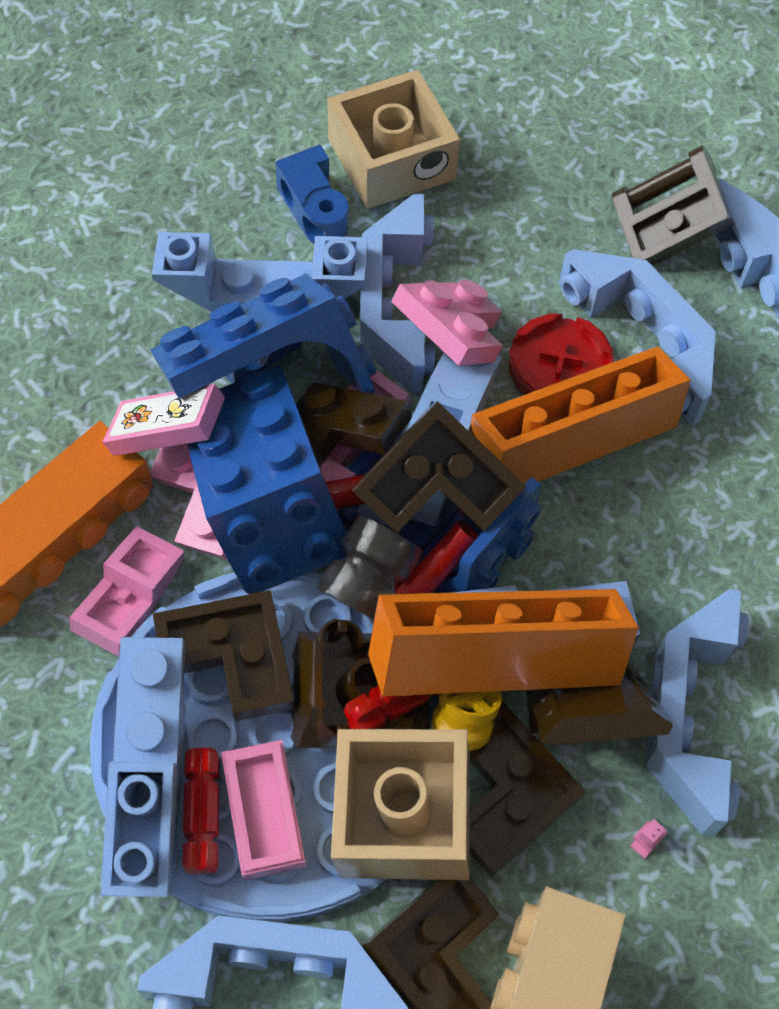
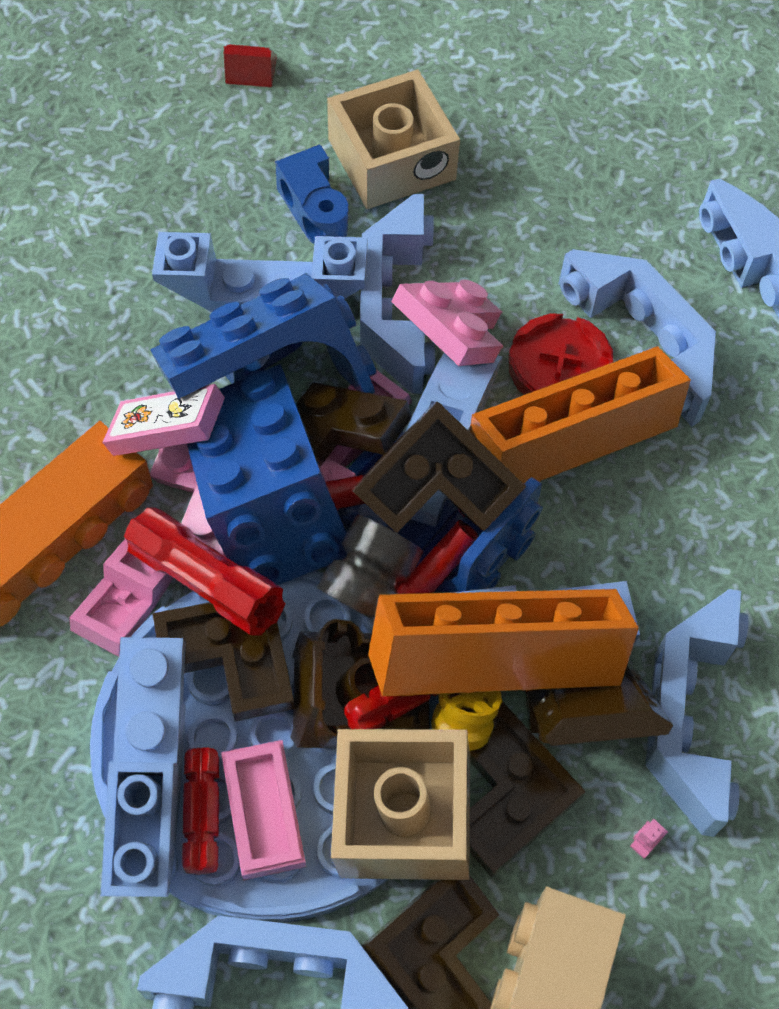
plate [612,145,735,266] -> none
none -> red axle [123,507,286,636]
none -> red slope [223,44,277,88]

